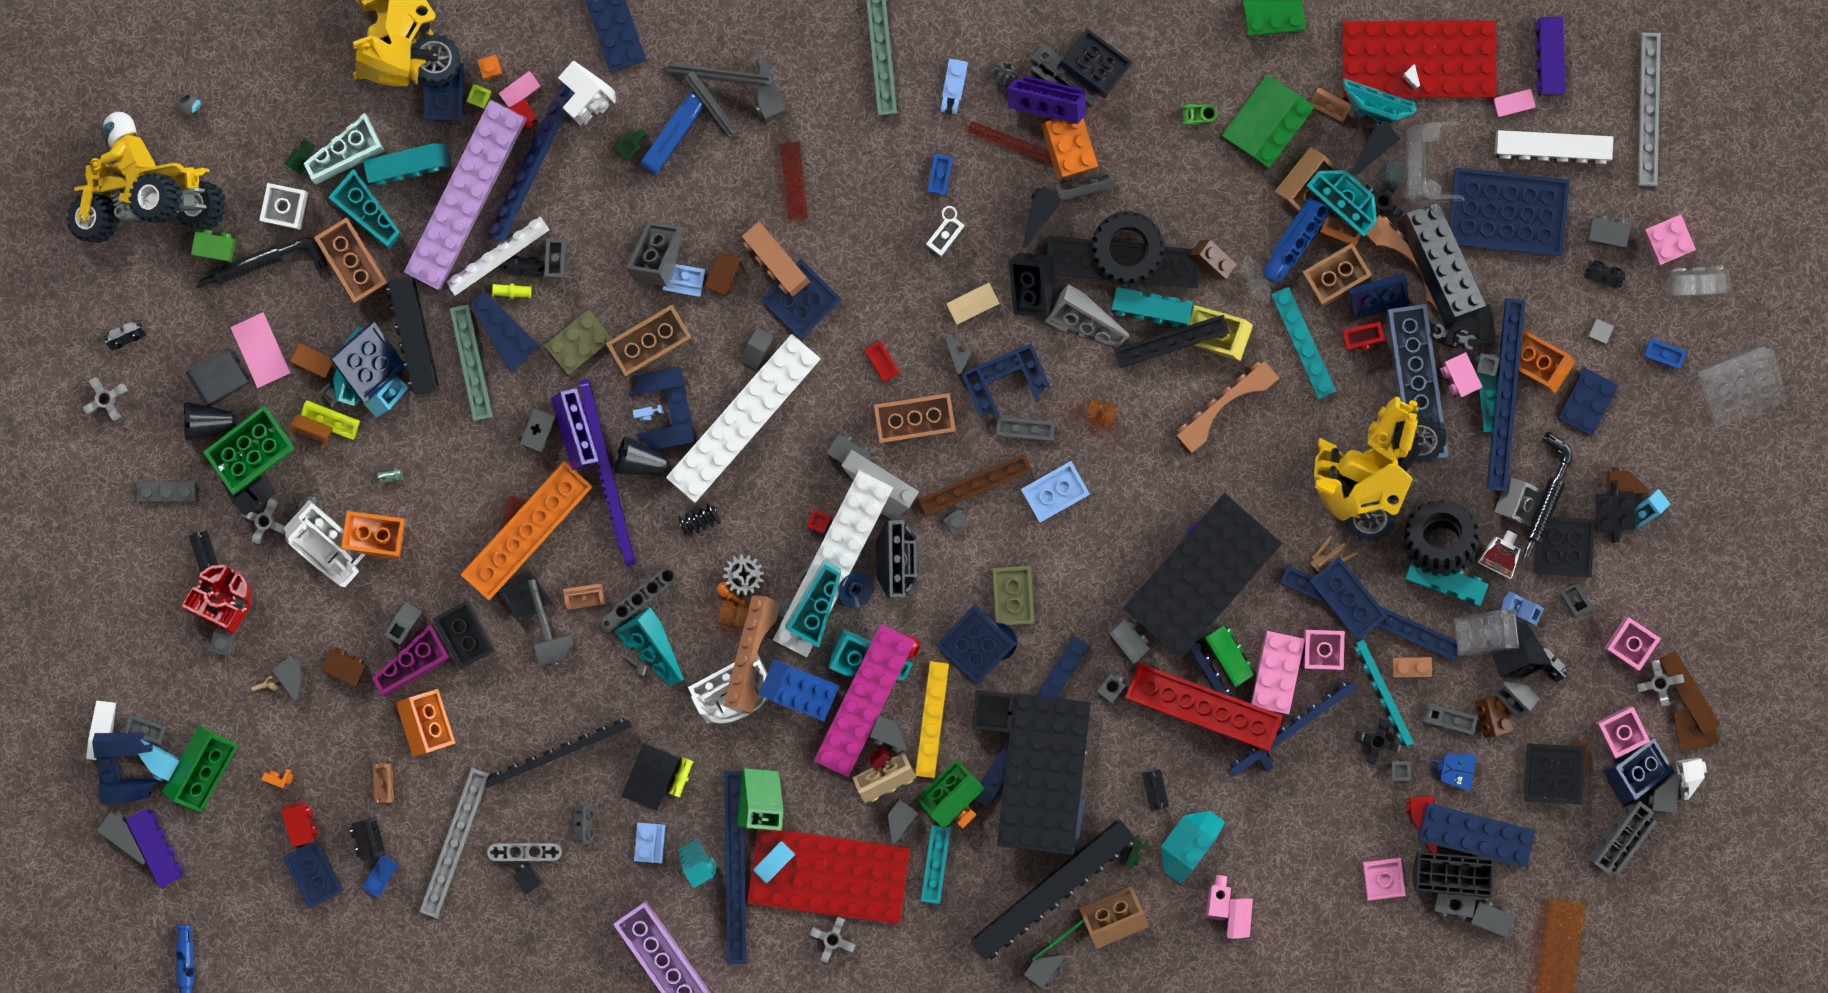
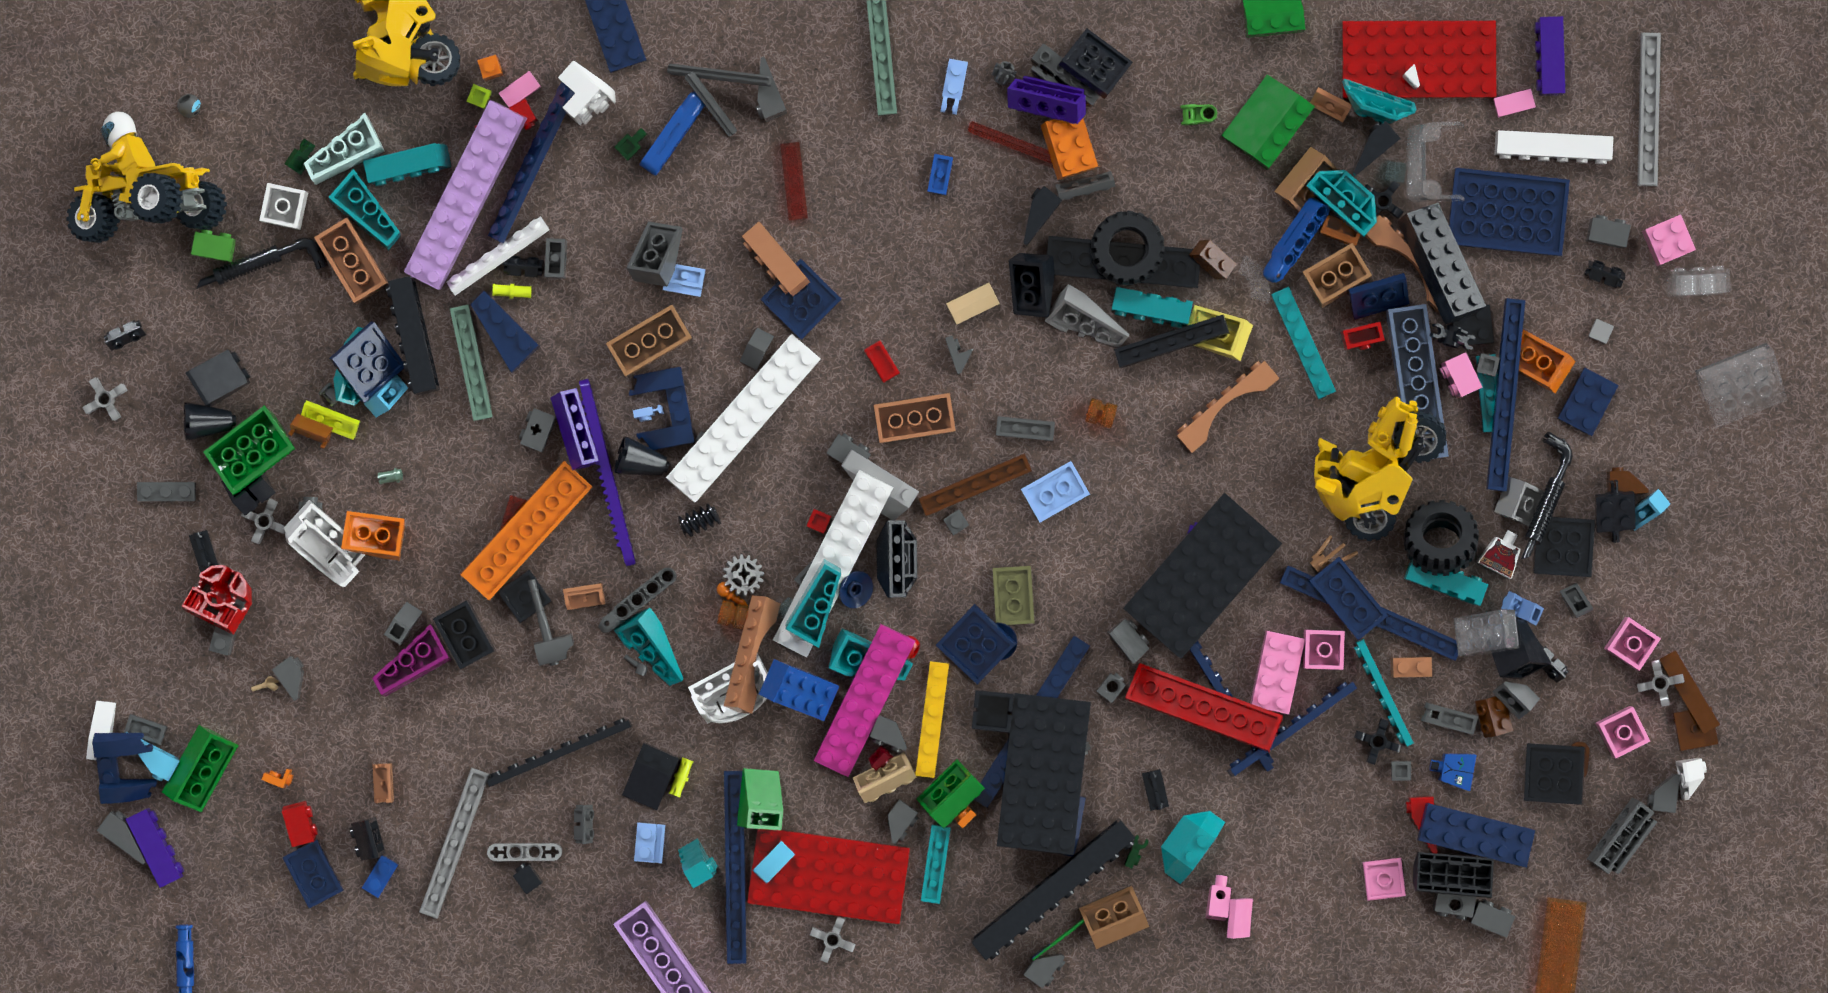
bright pink sticker [230,313,290,388] -> none
dark orange hinge [290,343,334,382] -> none
reddish brown brick [321,647,367,686] -> none
orange slope [396,689,455,757] -> none
dark blue plate [423,62,464,121] -> none
olive plate [544,310,613,375] -> none
reddish brown brick [704,251,743,296] -> none
white hinge [926,206,965,257] -> none
dark blue wedge [961,343,1050,419] -> none
green slope [1203,625,1254,687] -> none
dark blue slope [1603,738,1674,803] -> none
blue plate [1643,338,1687,370] -> none

